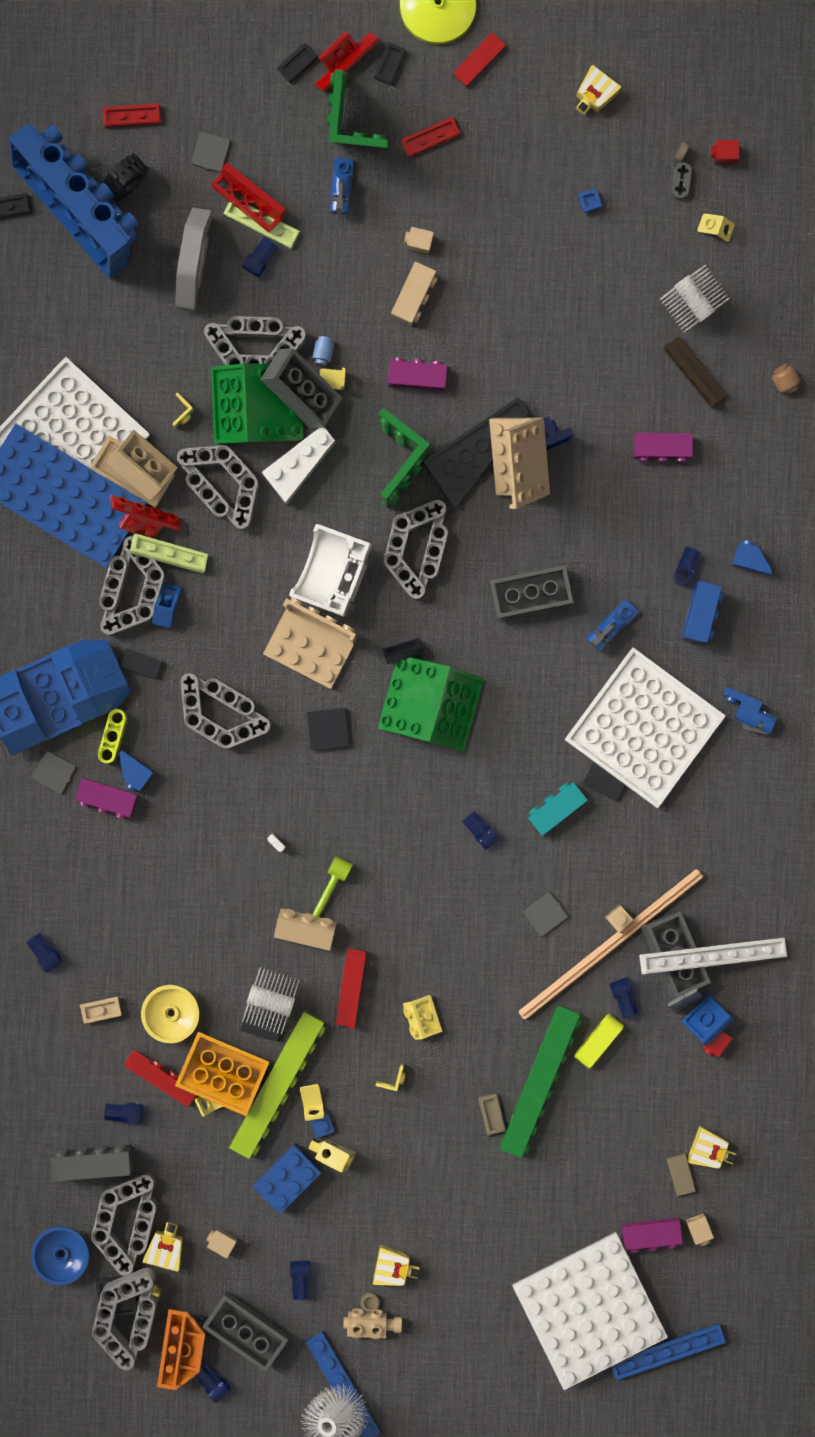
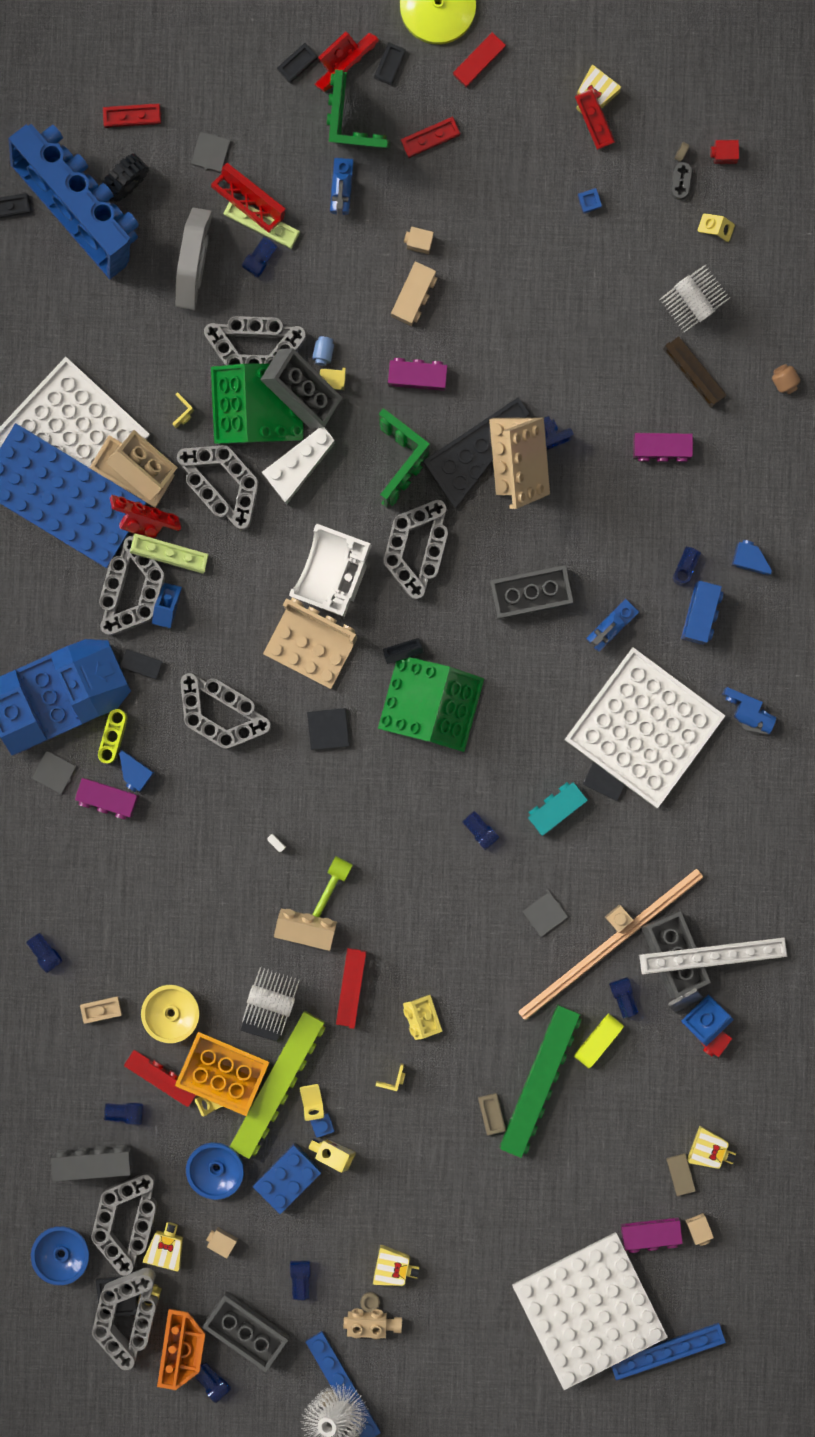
none -> blue dish [186,1143,244,1200]
none -> red tile [575,88,615,150]

